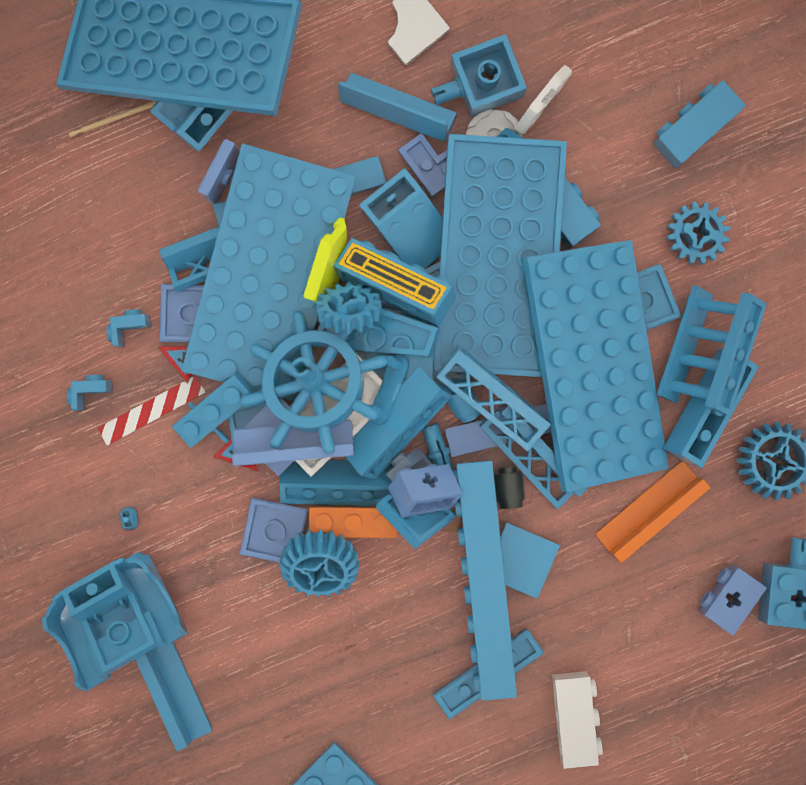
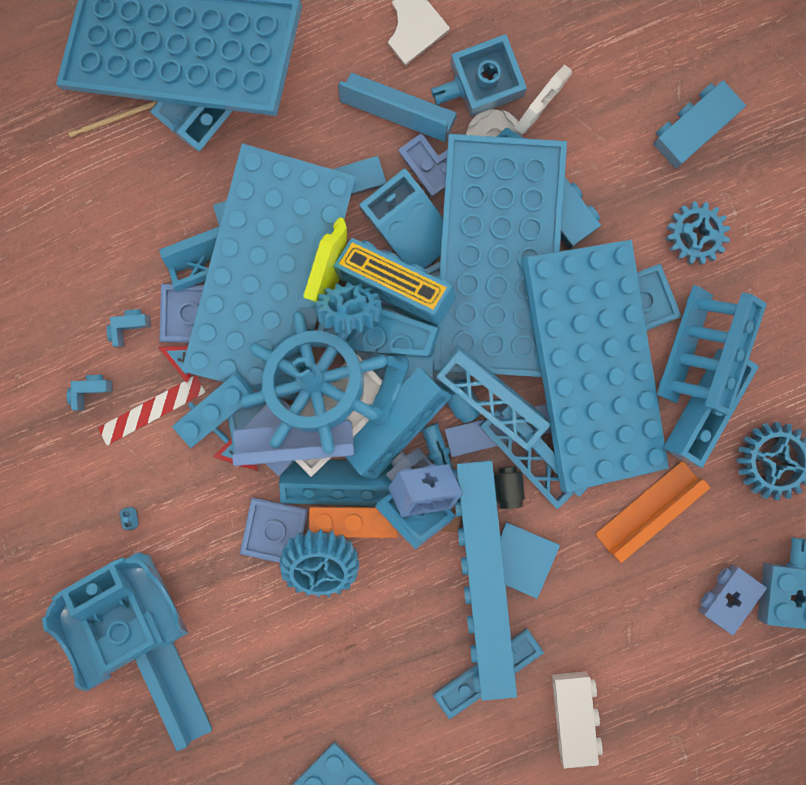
medium blue plate [198,139,240,205] -> none

